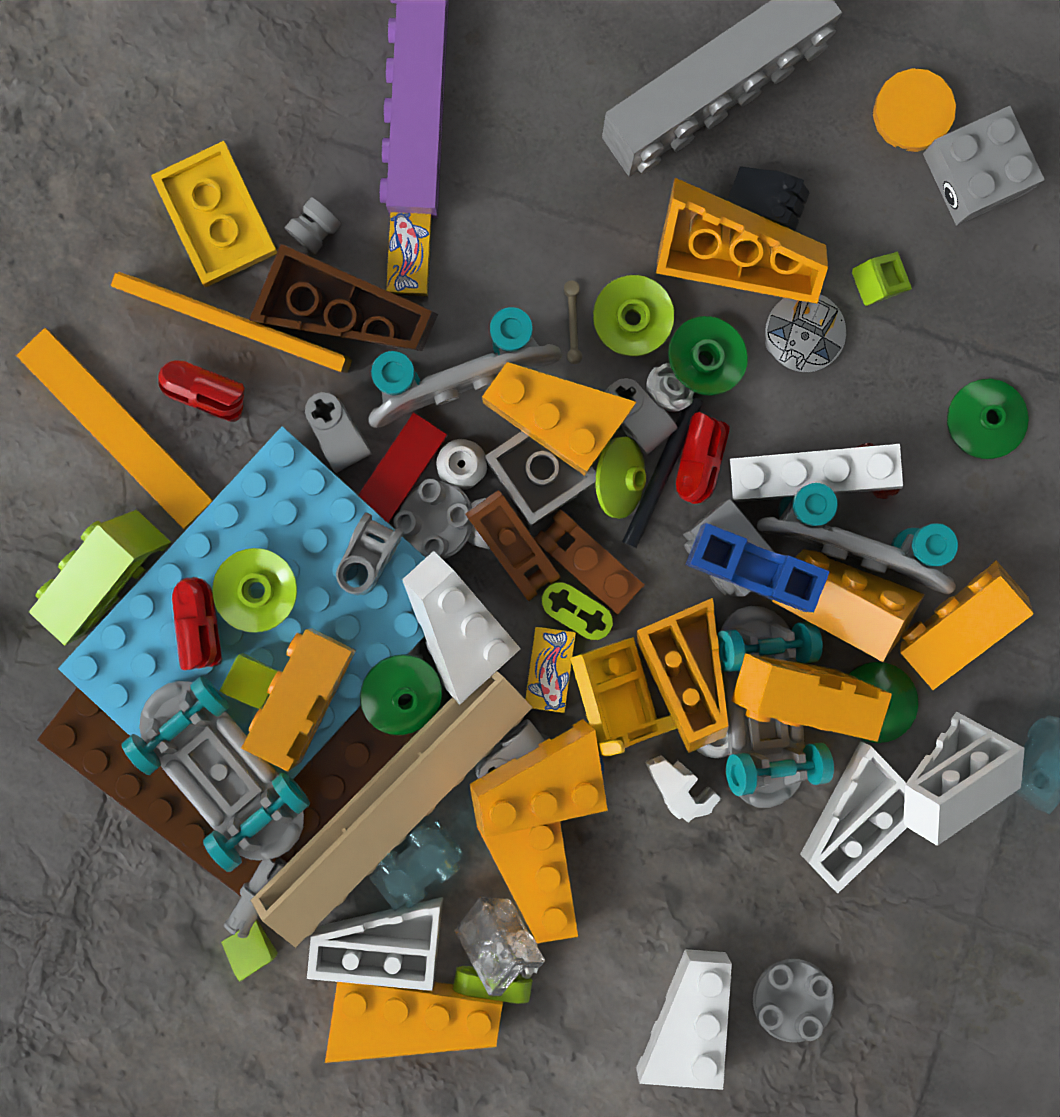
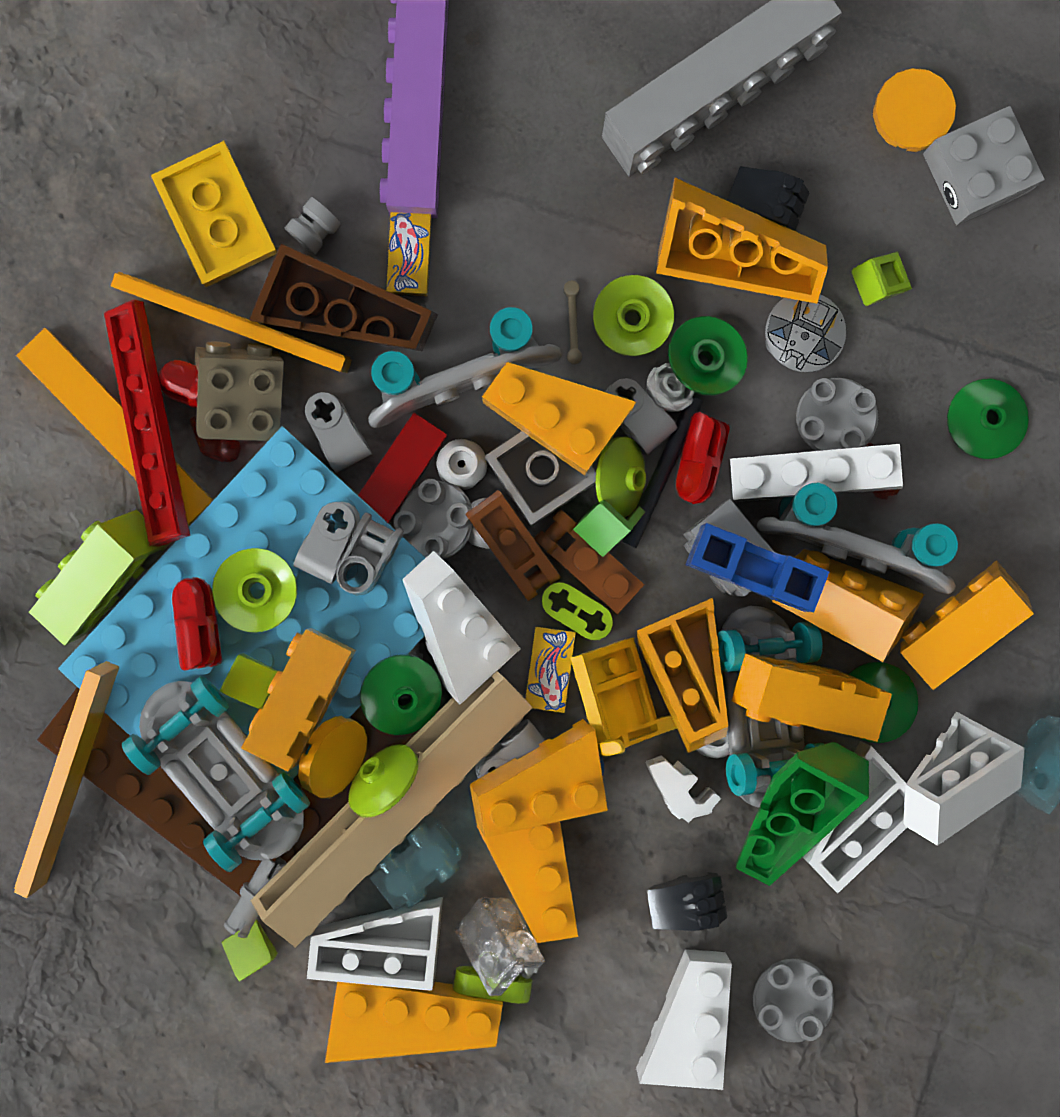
none -> light orange tile [14,661,119,898]
none -> red tile [104,299,190,547]
none -> clear red arm [189,416,241,463]
none -> dark tan bracket [195,341,284,441]
none -> light grey piece [293,502,360,584]
none -> light orange tile [298,716,367,798]
none -> lime dish [348,744,418,817]
none -> bright green panel [573,500,645,557]
none -> black hand [647,872,727,931]
none -> green wedge [736,742,869,886]
none -> light grey dish [796,378,878,451]

